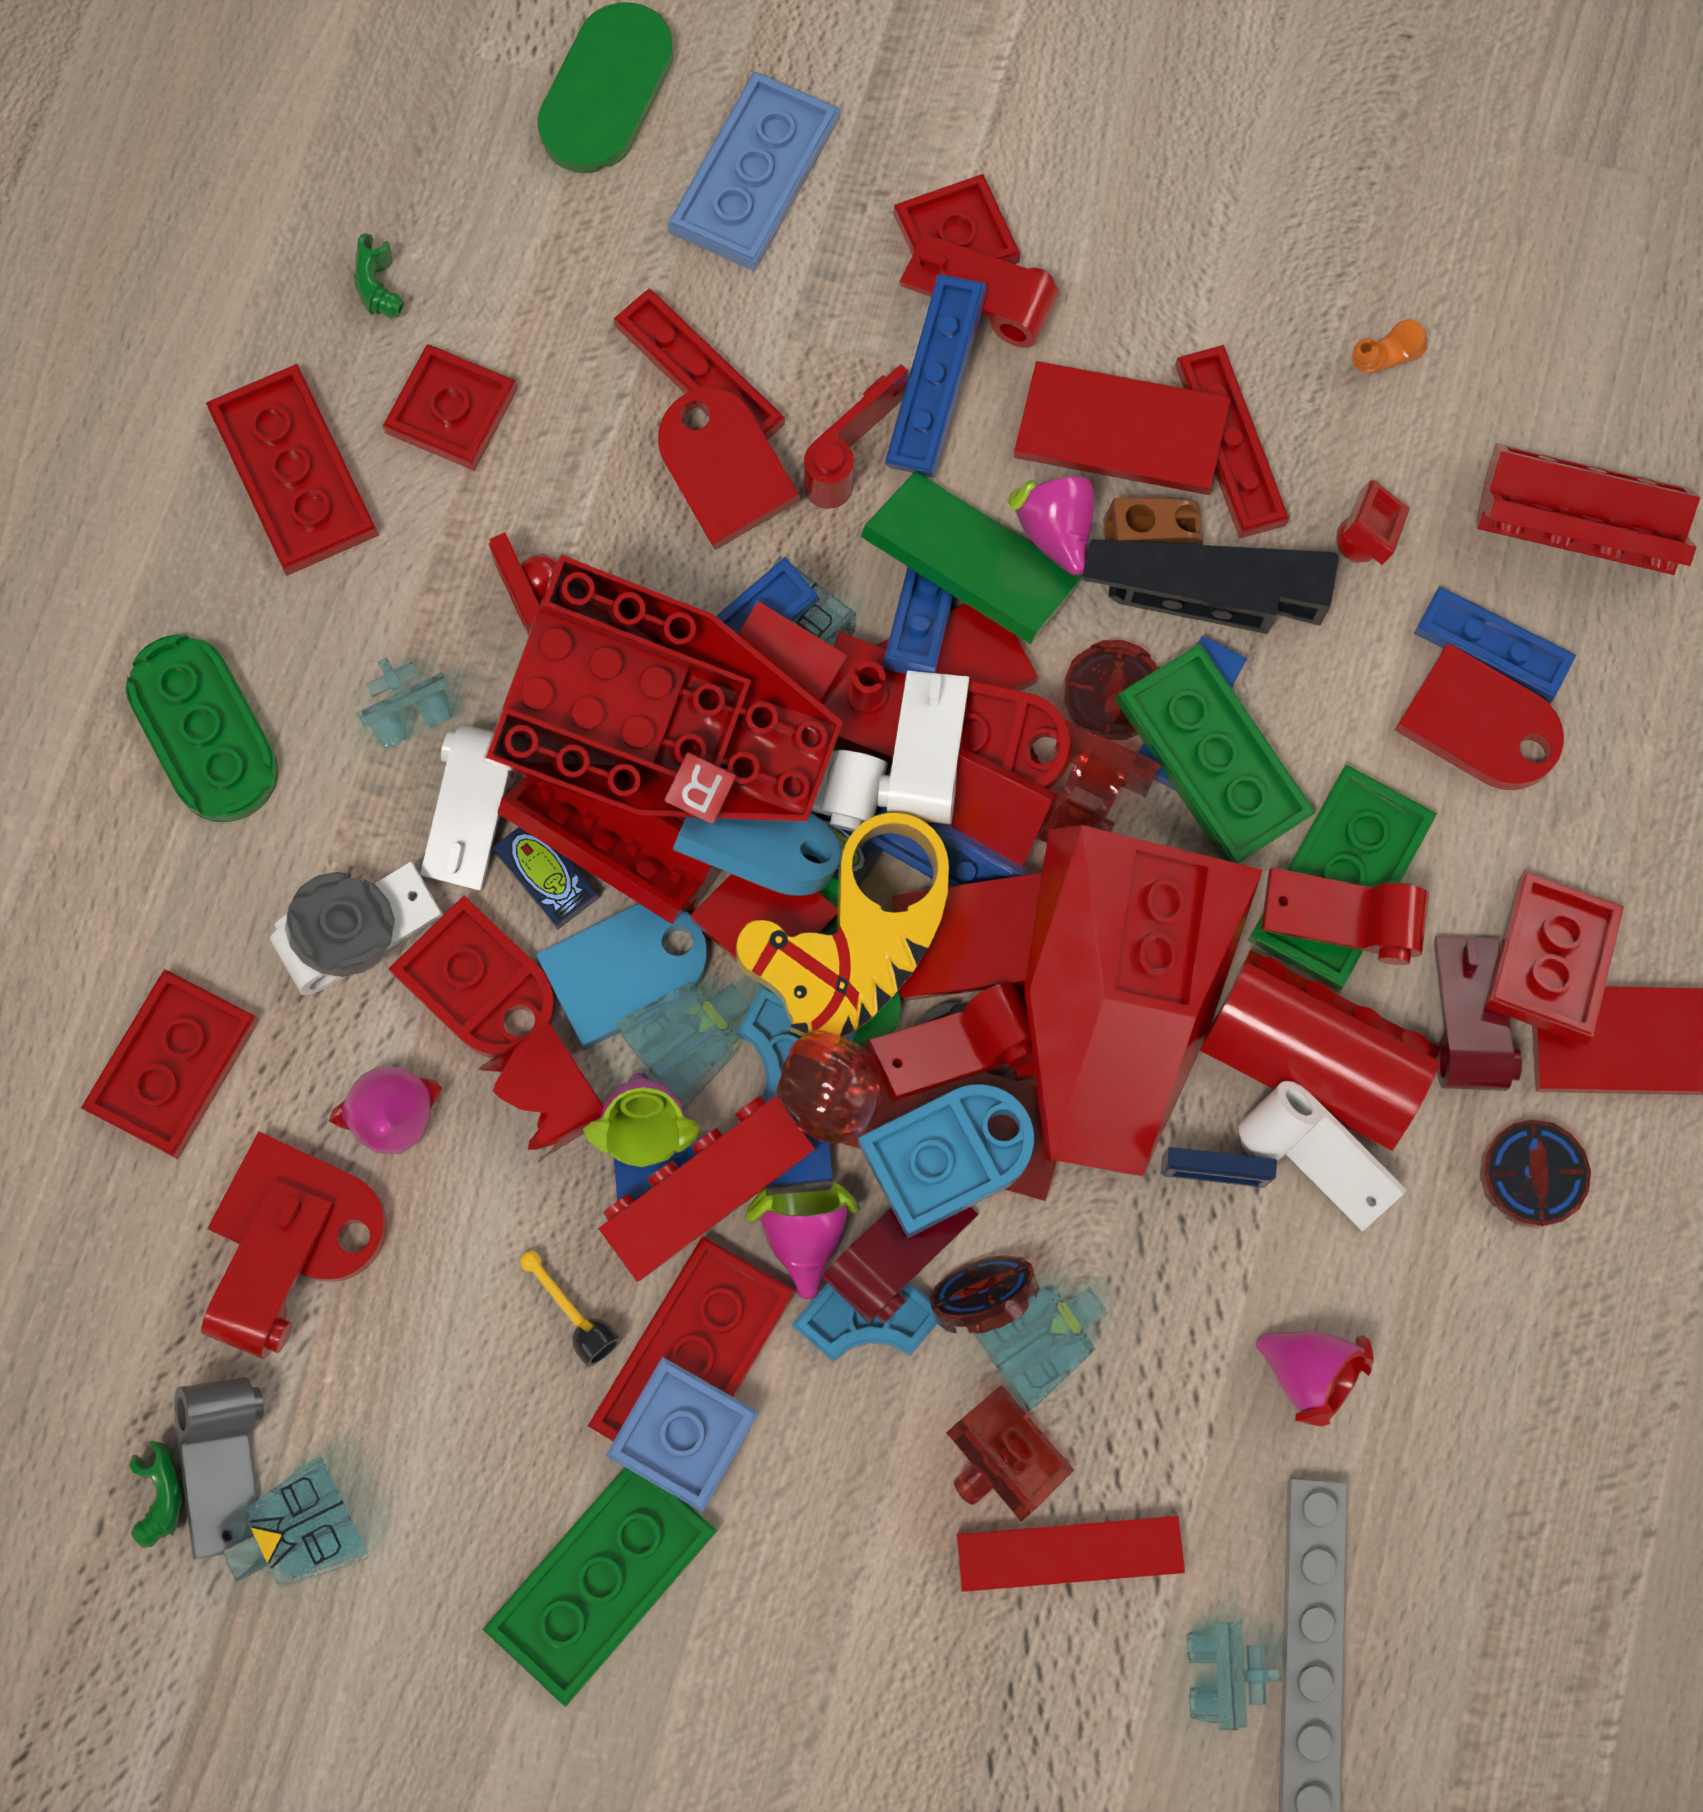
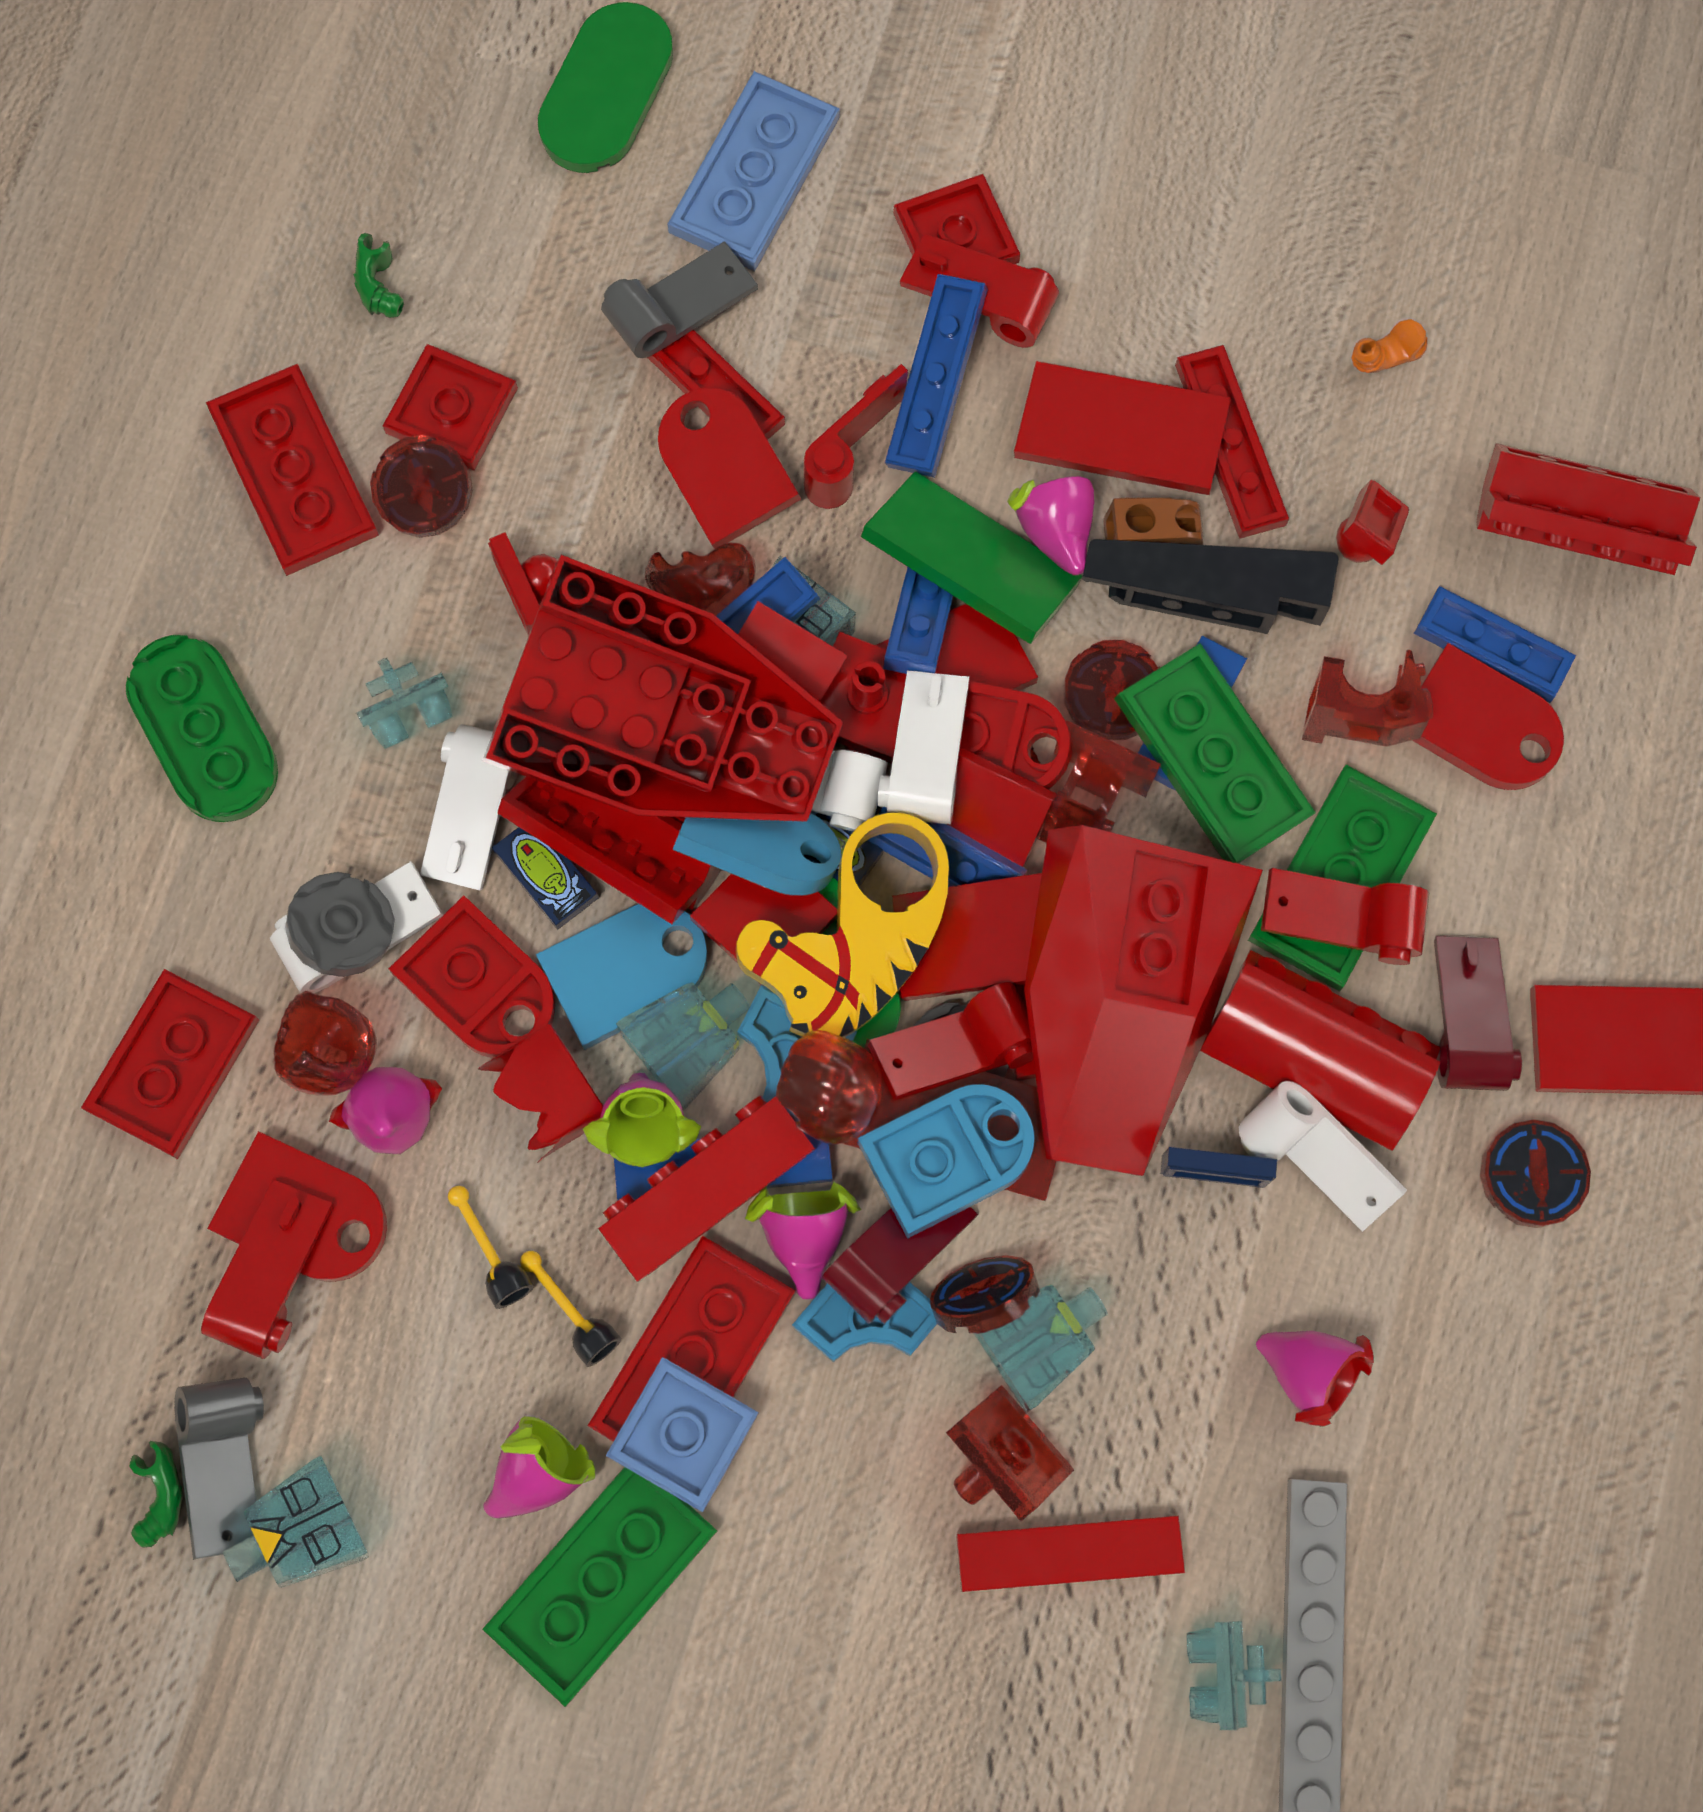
tile [664,751,737,824] -> none
red tile [1485,871,1624,1045] -> none
none -> clear red piece [272,991,377,1096]
none -> clear red tile [370,435,473,538]
none -> hinge [448,1185,534,1309]
none -> hat [483,1416,595,1519]
none -> dark grey door [601,241,758,358]
none -> clear red piece [645,543,756,616]
none -> clear red tile [1301,650,1433,747]

